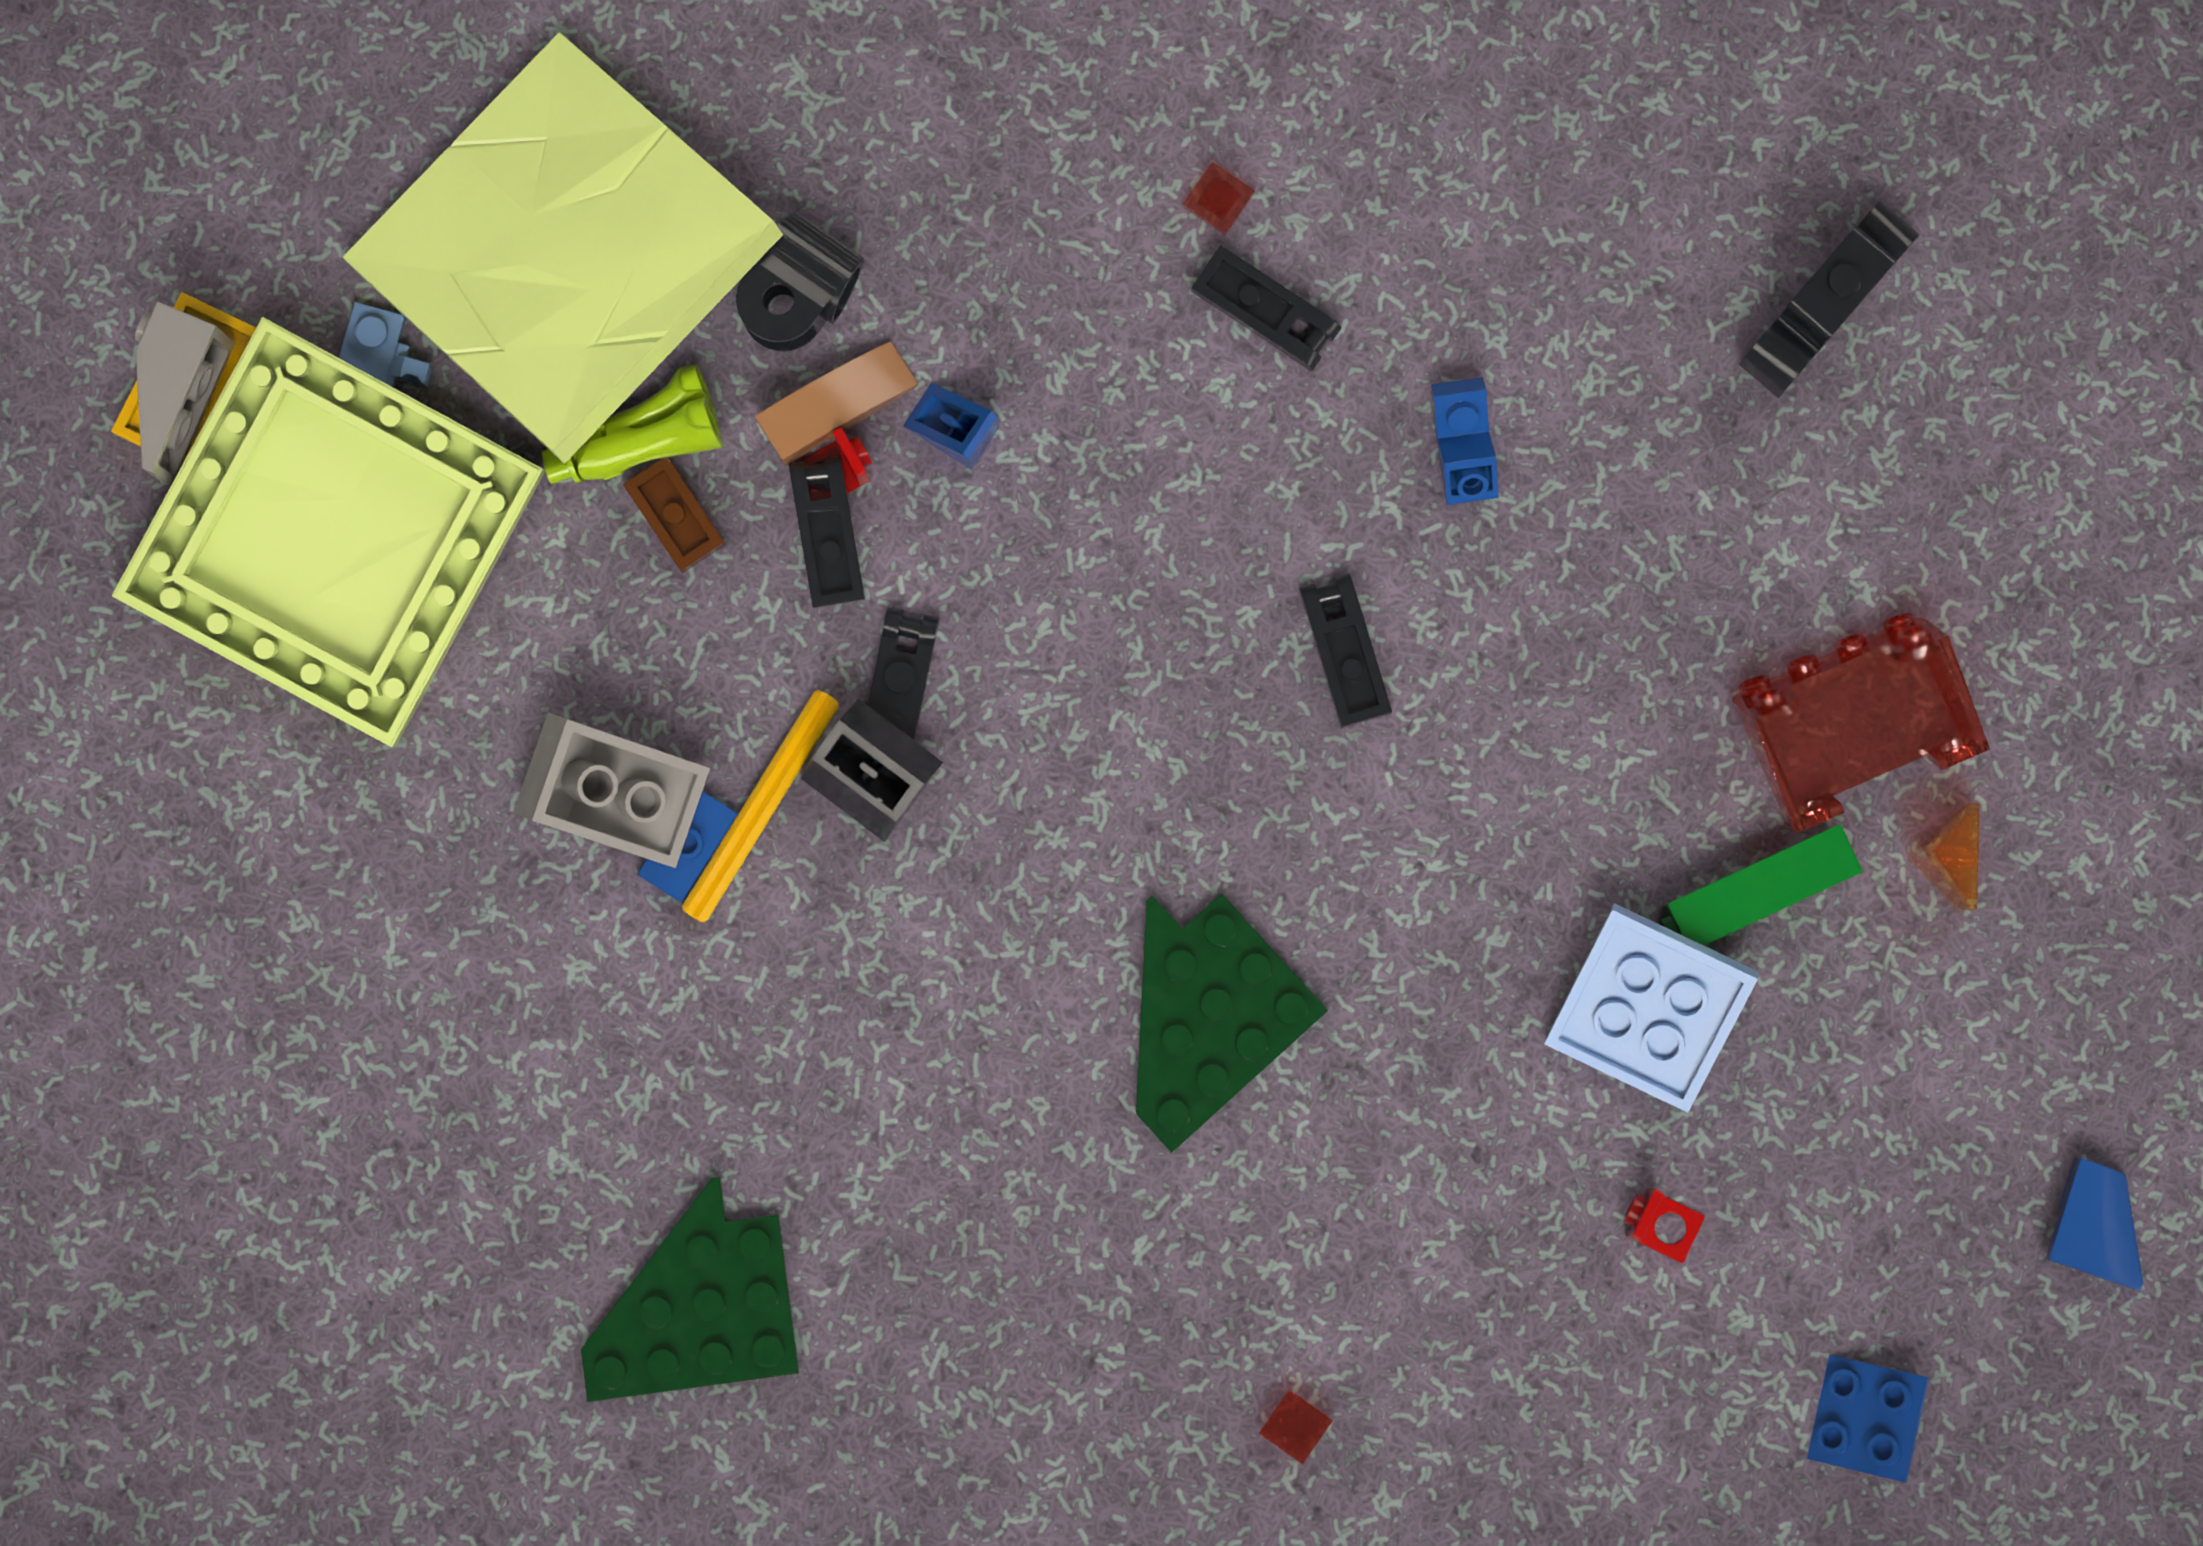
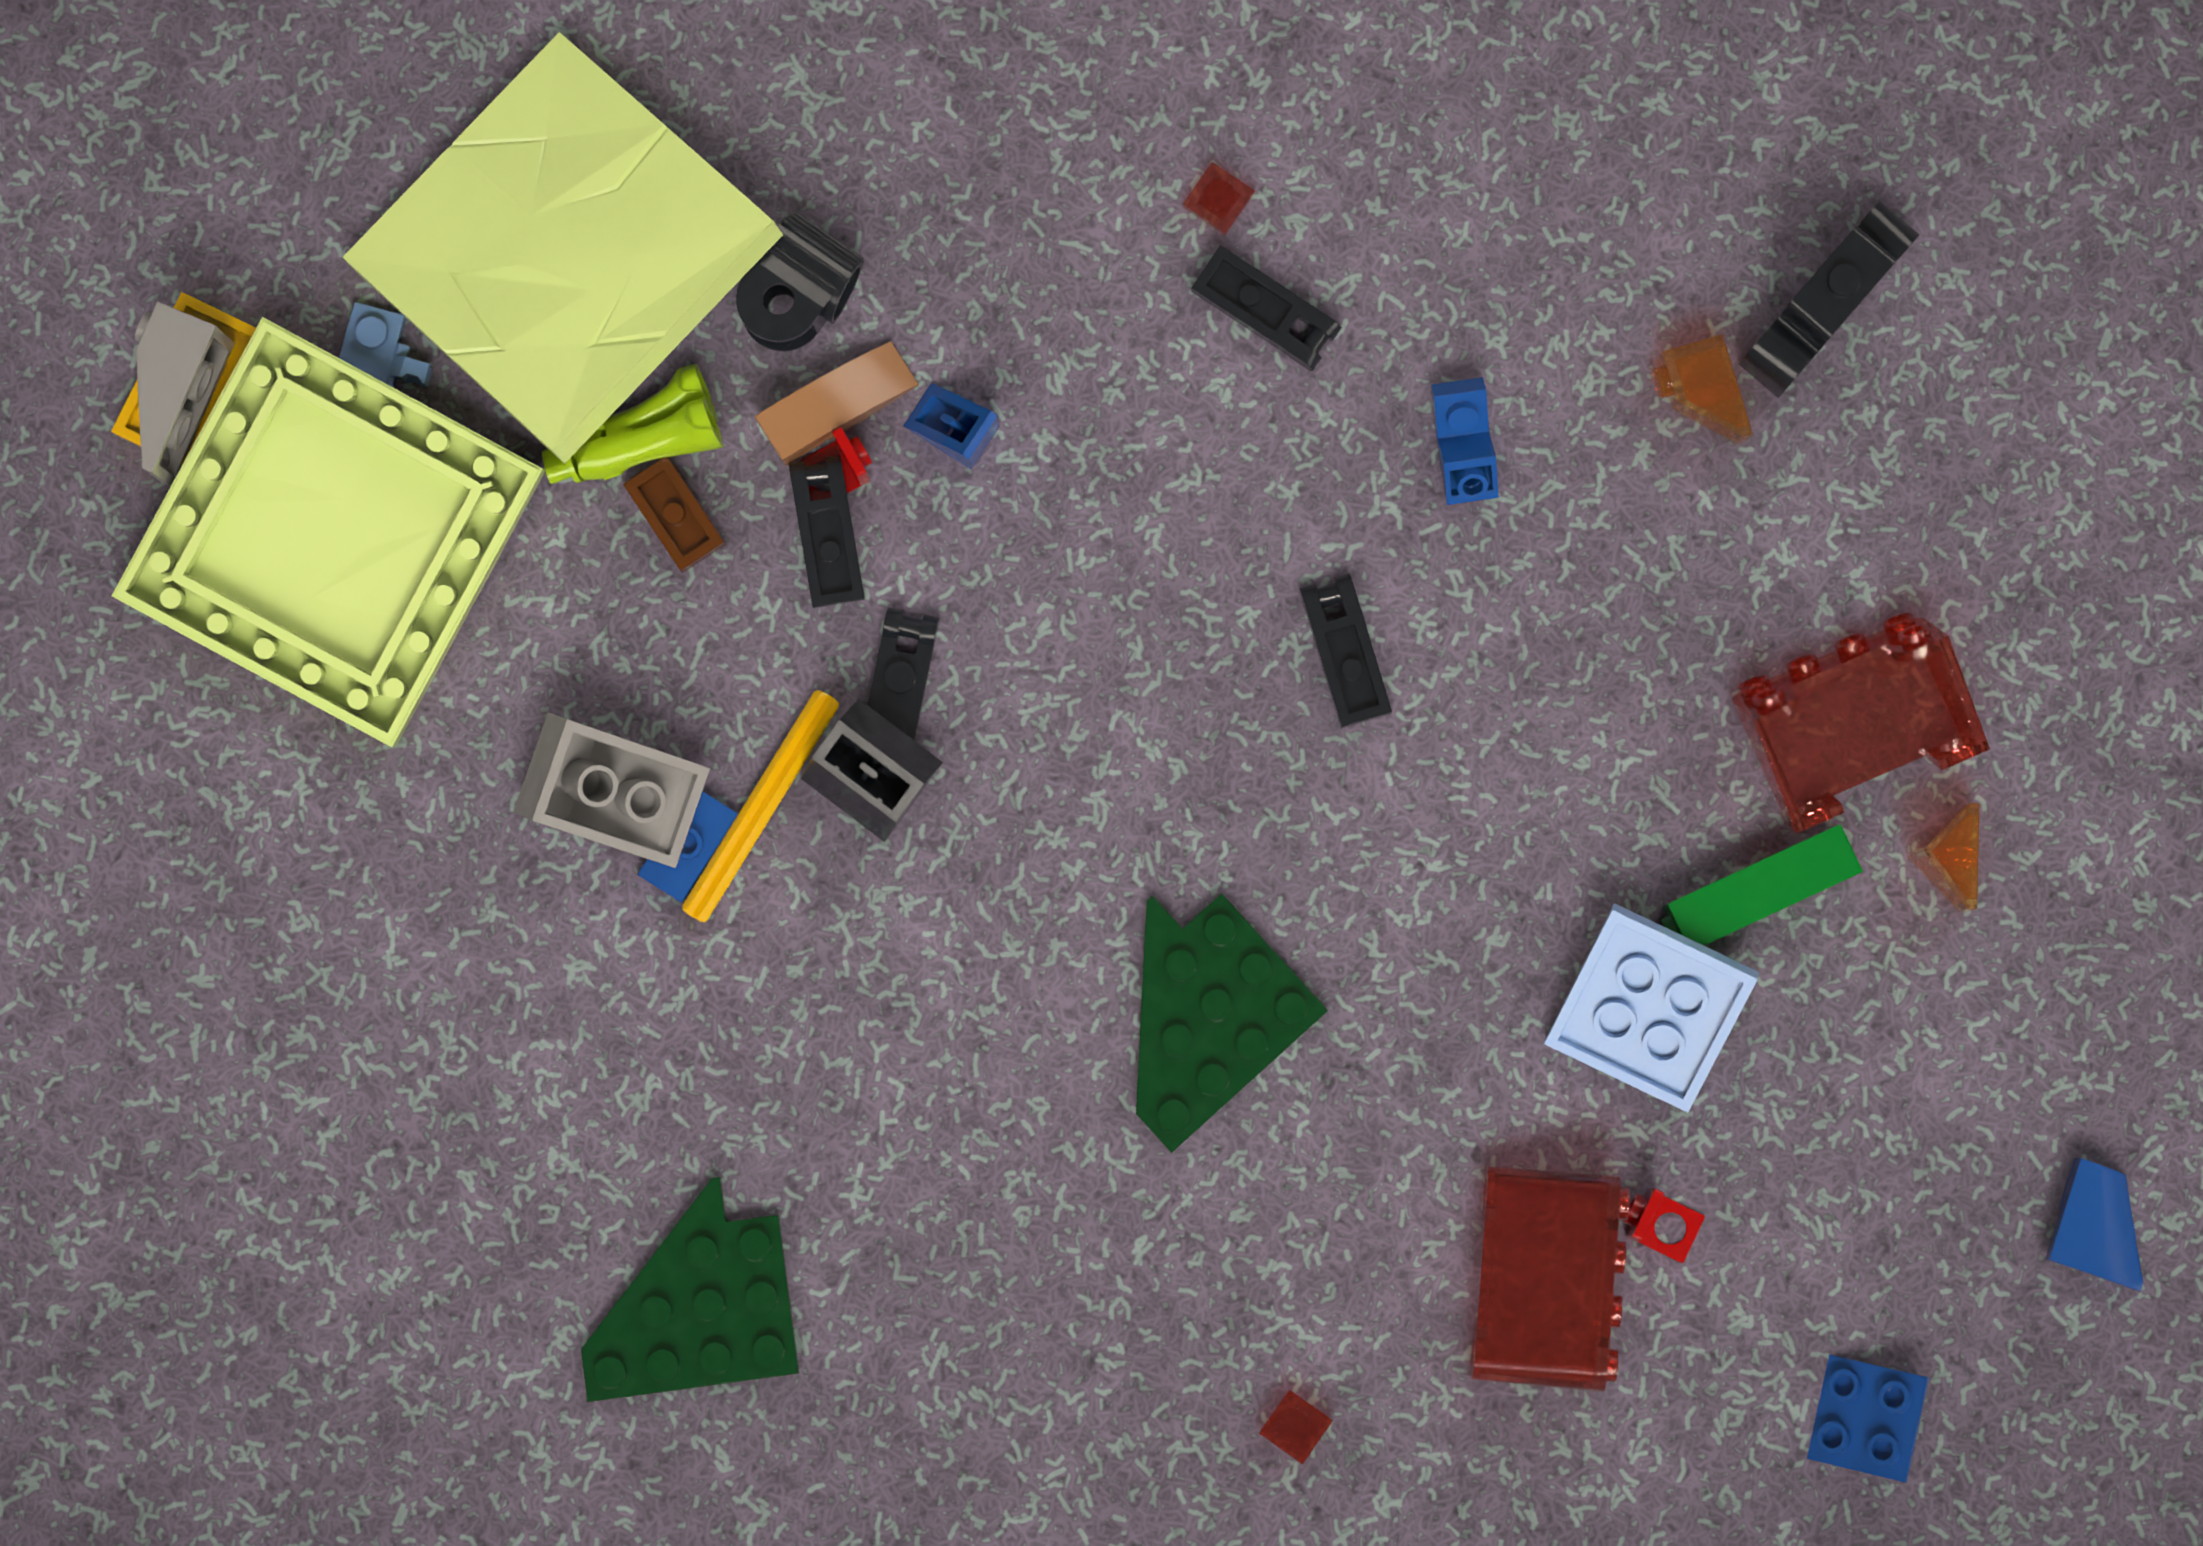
none -> clear red windscreen [1469,1166,1630,1392]
none -> clear orange slope [1652,334,1753,444]

